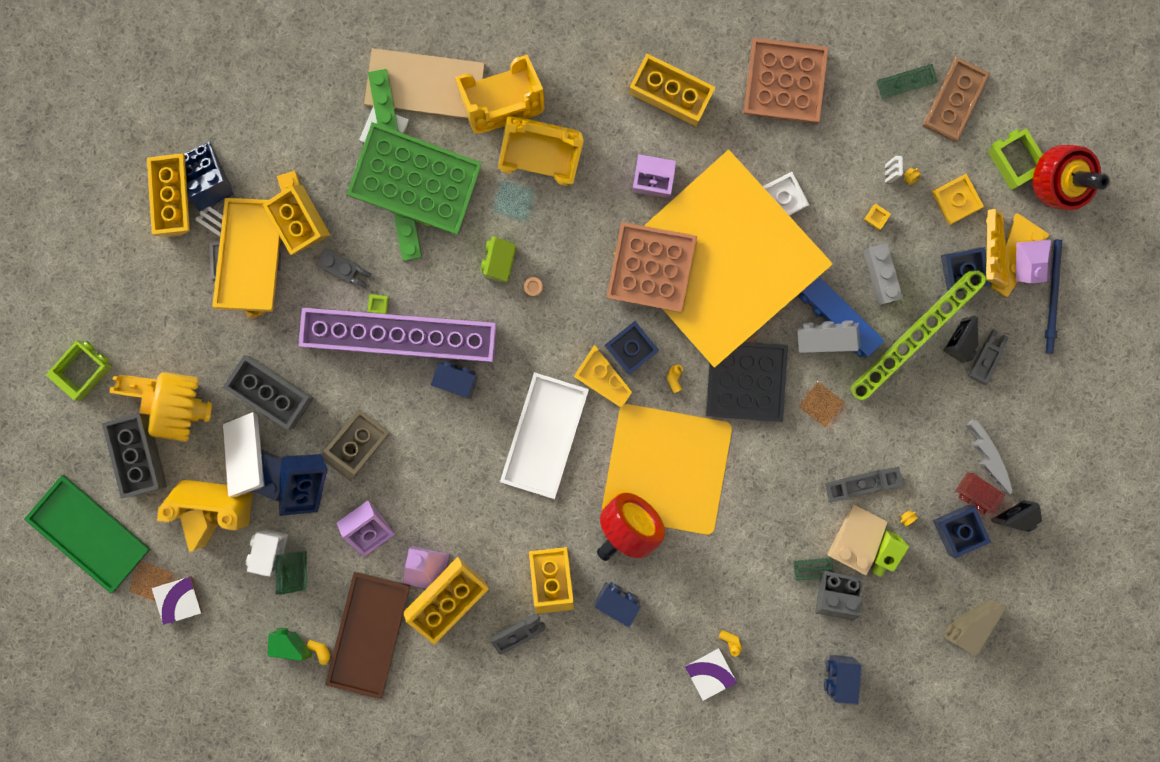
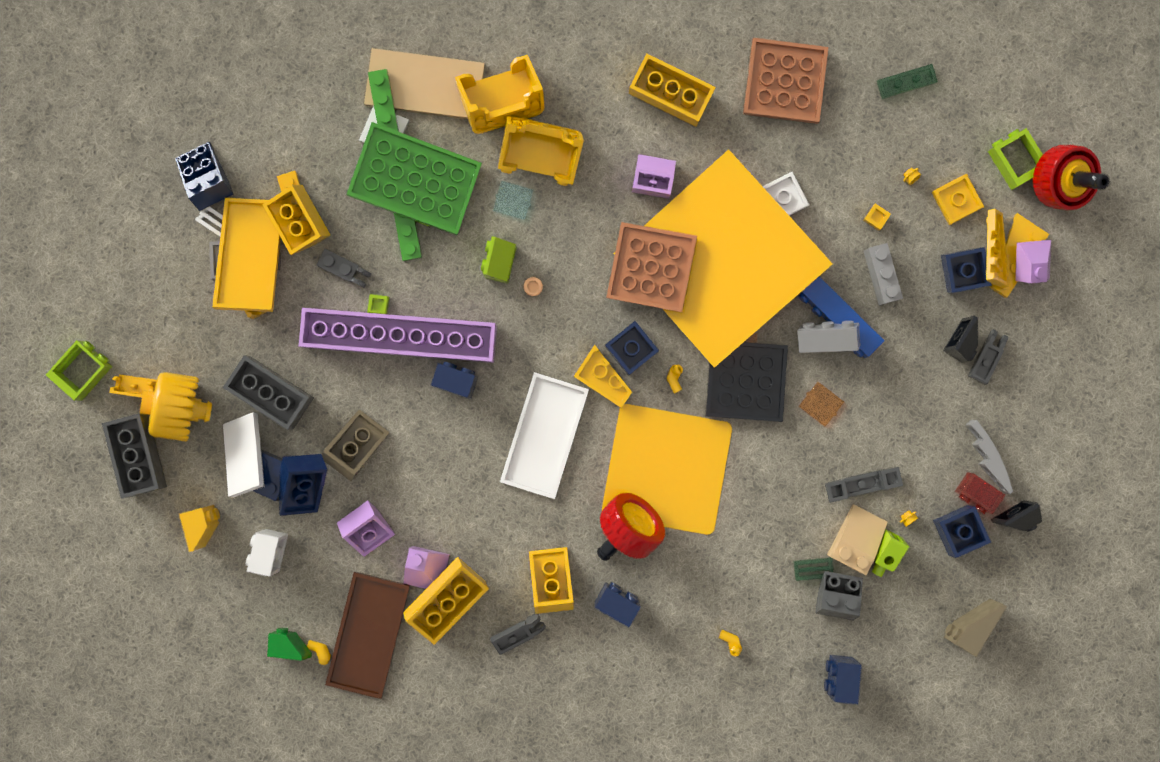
green tile [24,475,151,594] -> none
clear orange piece [129,561,172,601] -> none
yellow slope [147,153,190,238] -> none
tile [152,576,202,625] -> none
yellow windscreen [157,480,253,530] -> none
clear green tile [275,551,307,595] -> none
tile [684,647,737,701] -> none
lime beam [850,271,986,400] -> none
white tile [885,156,903,183] -> none
medium nougat tile [922,57,990,142] -> none
dark blue bar [1045,239,1063,354] -> none

